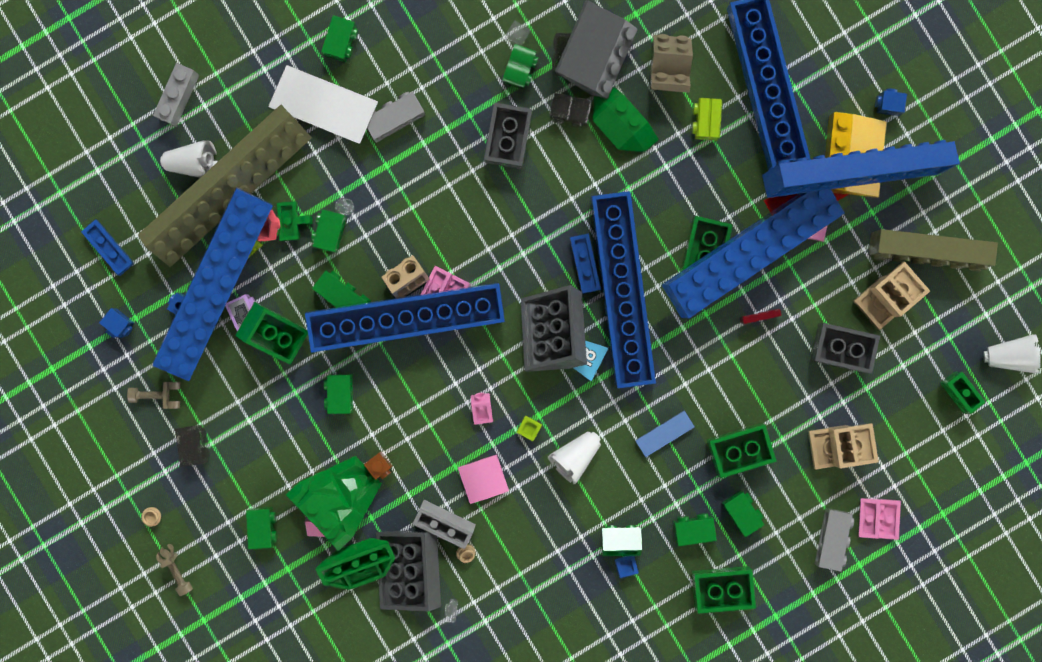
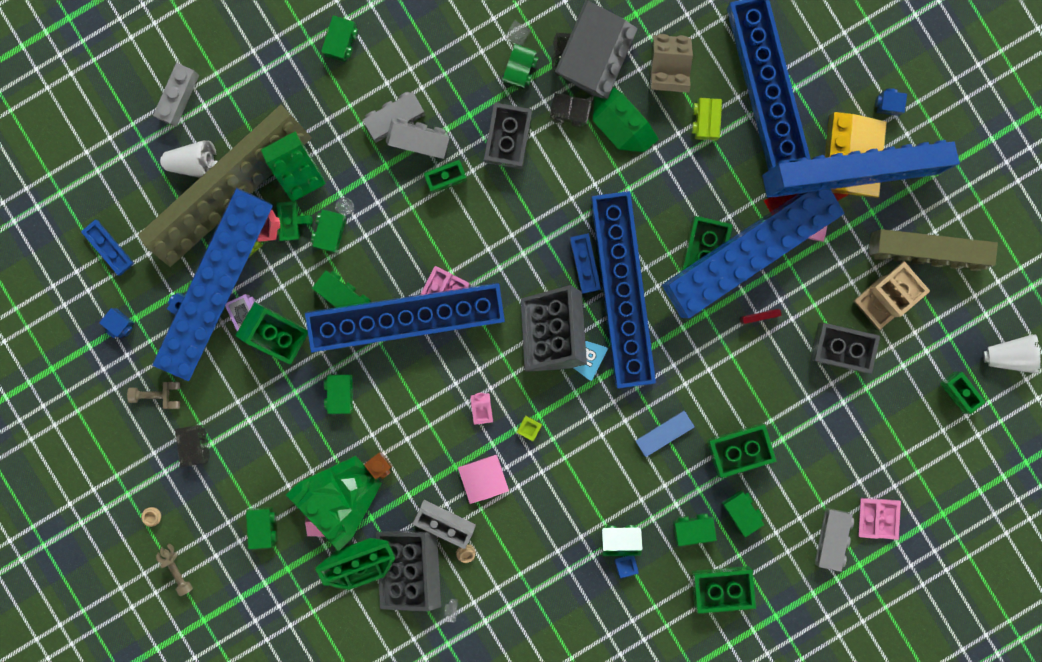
white sticker [268,65,378,144] -> none
tan brick [382,255,430,298] -> none
white cone [548,432,601,484] -> none
tan bracket [808,423,879,469] -> none
none -> green brick [261,131,326,202]
none -> light grey brick [386,118,450,159]
none -> green brick [424,159,468,194]

